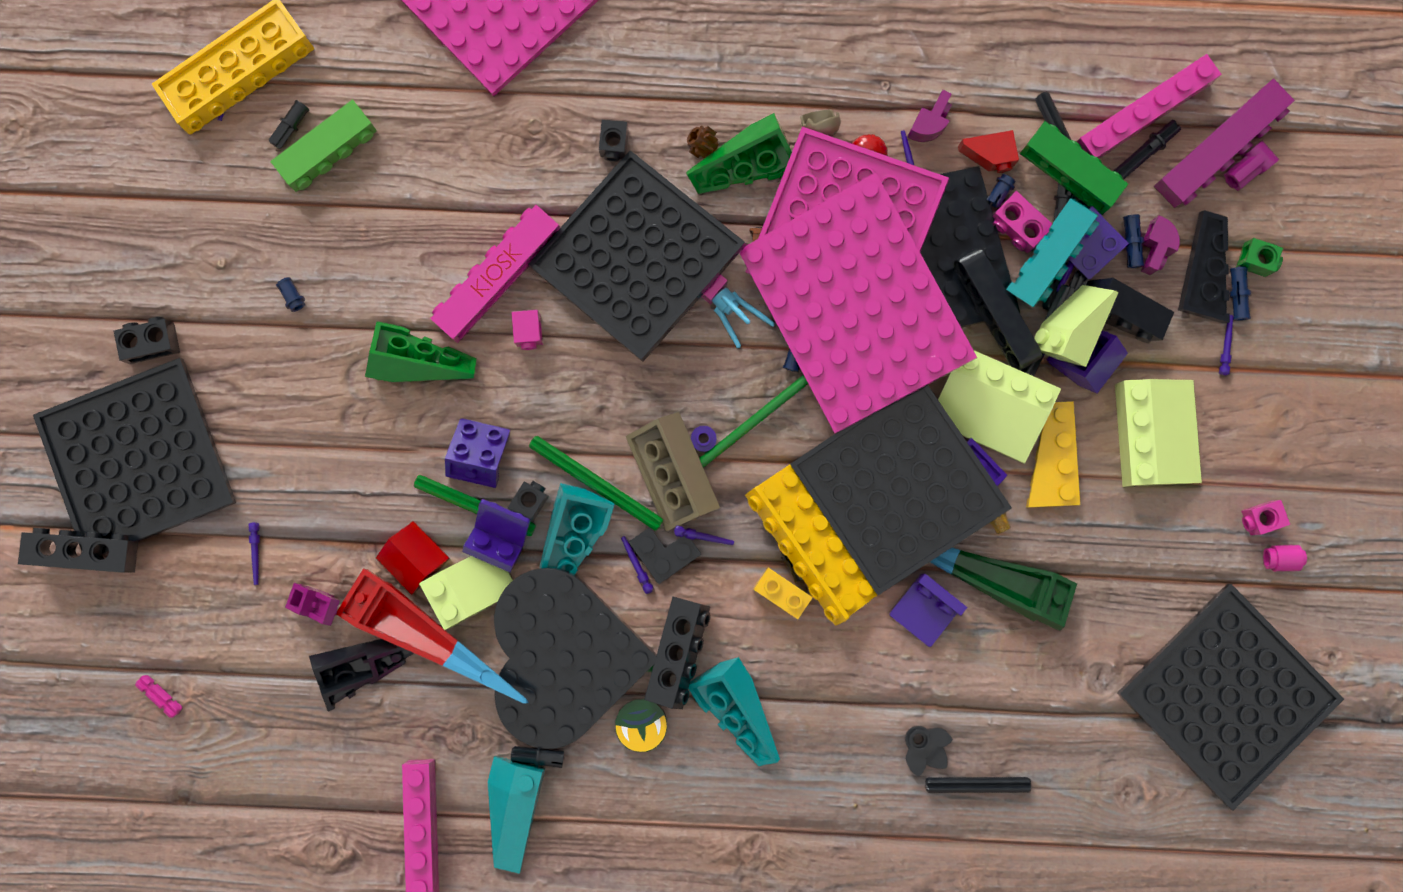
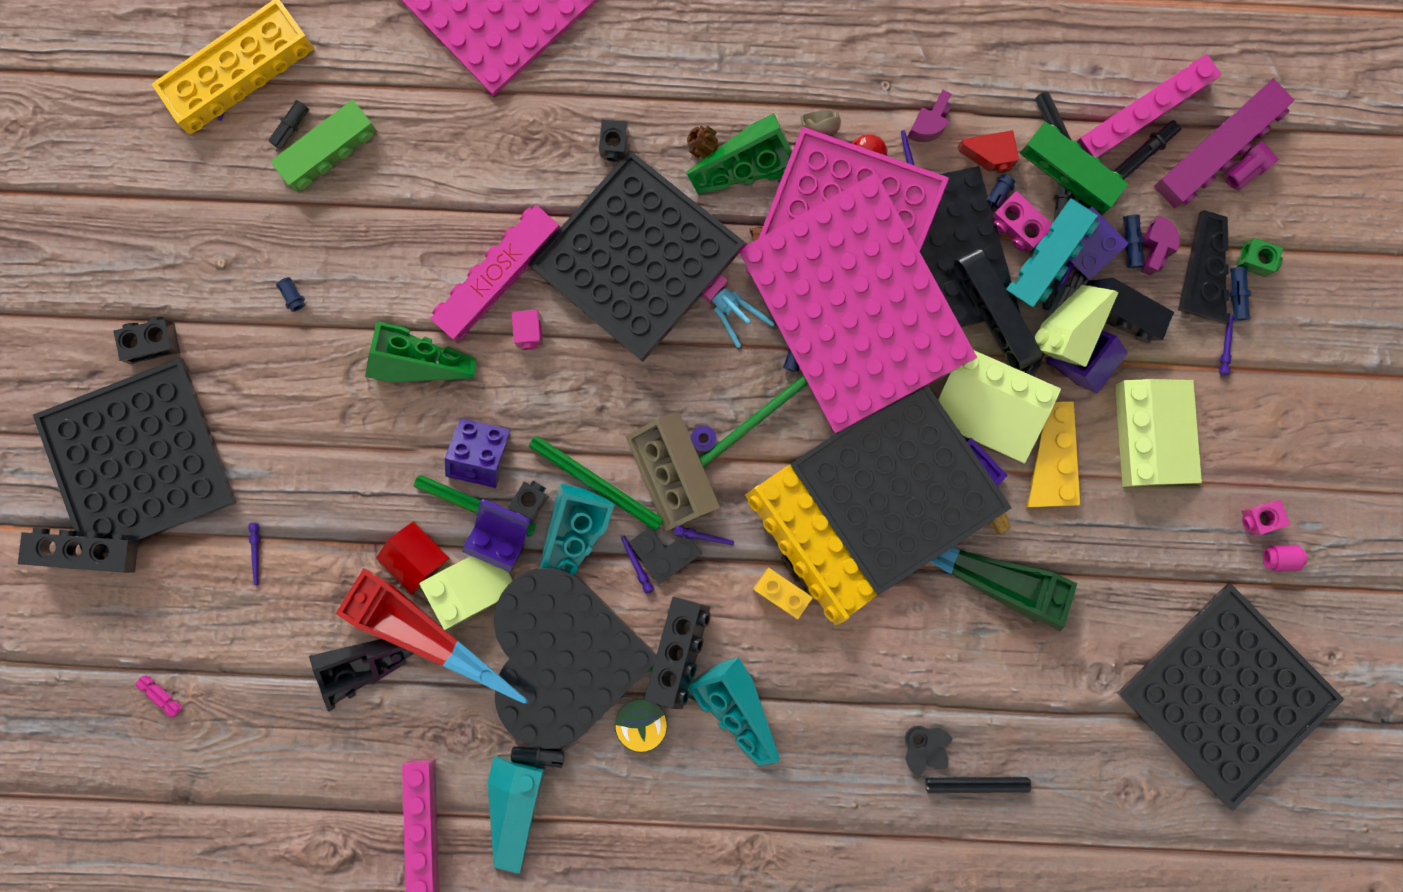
magenta brick [285,583,340,626] -> none
dark purple bracket [889,574,968,647] -> none

